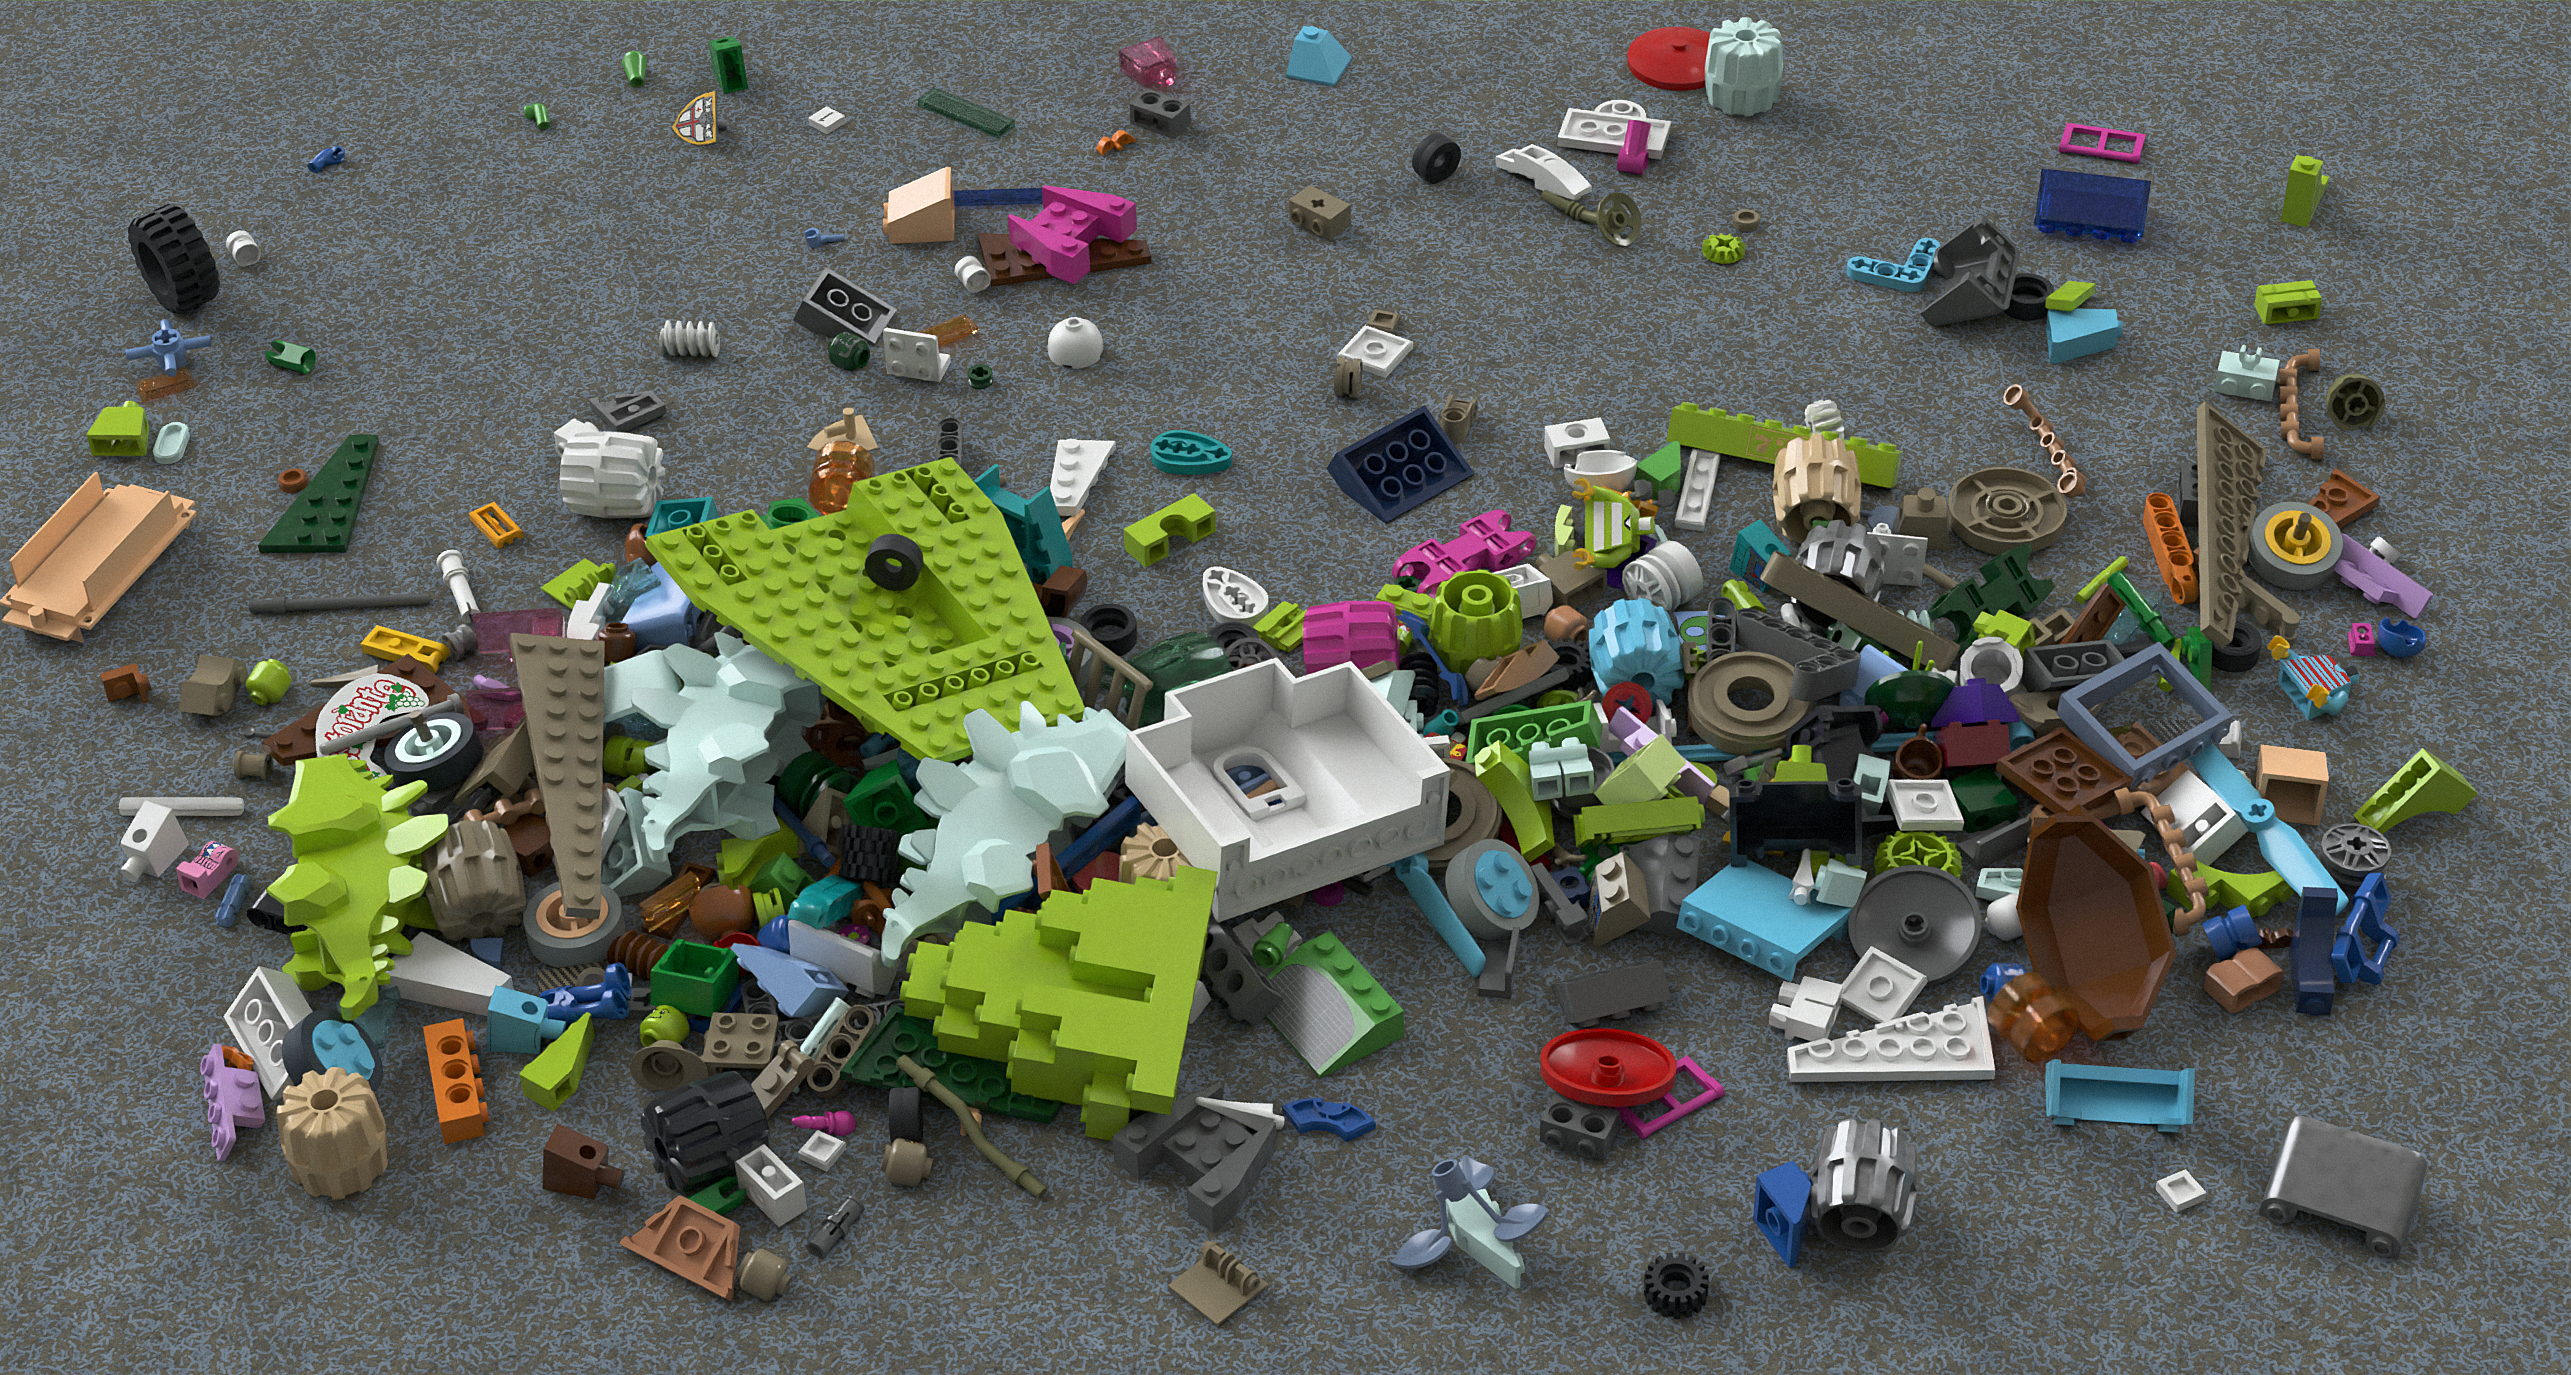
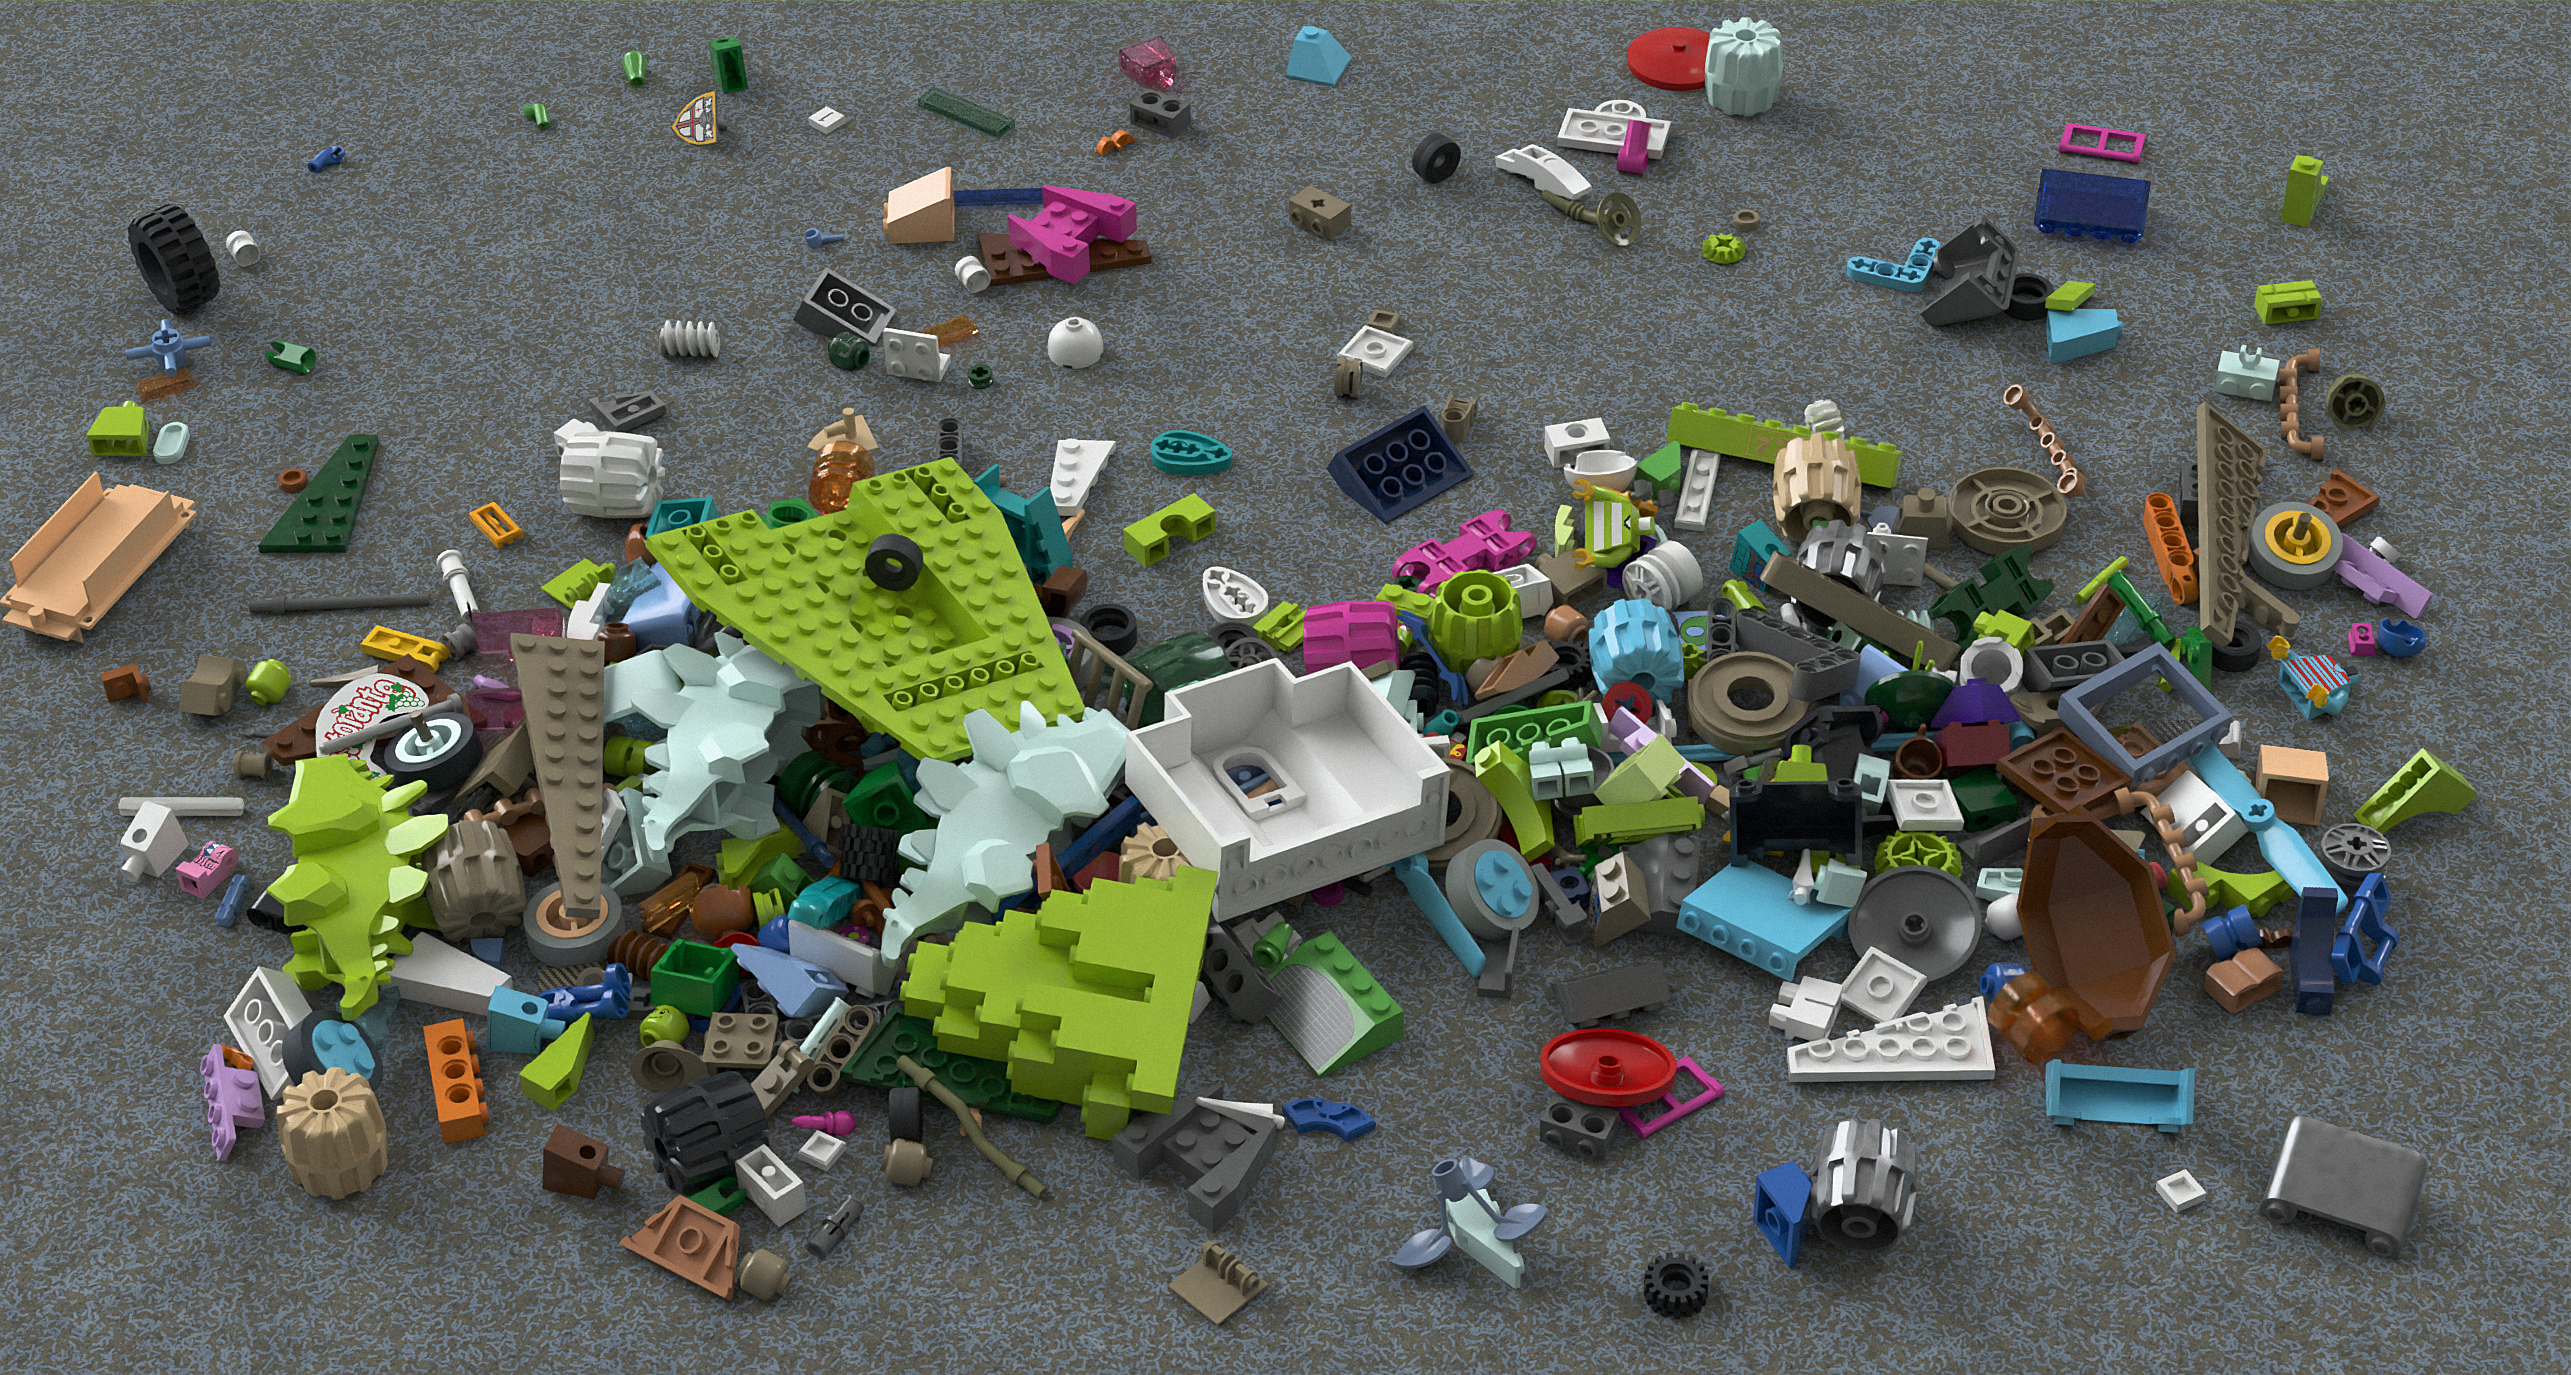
dark tan tile [1682,641,1697,674] -> none

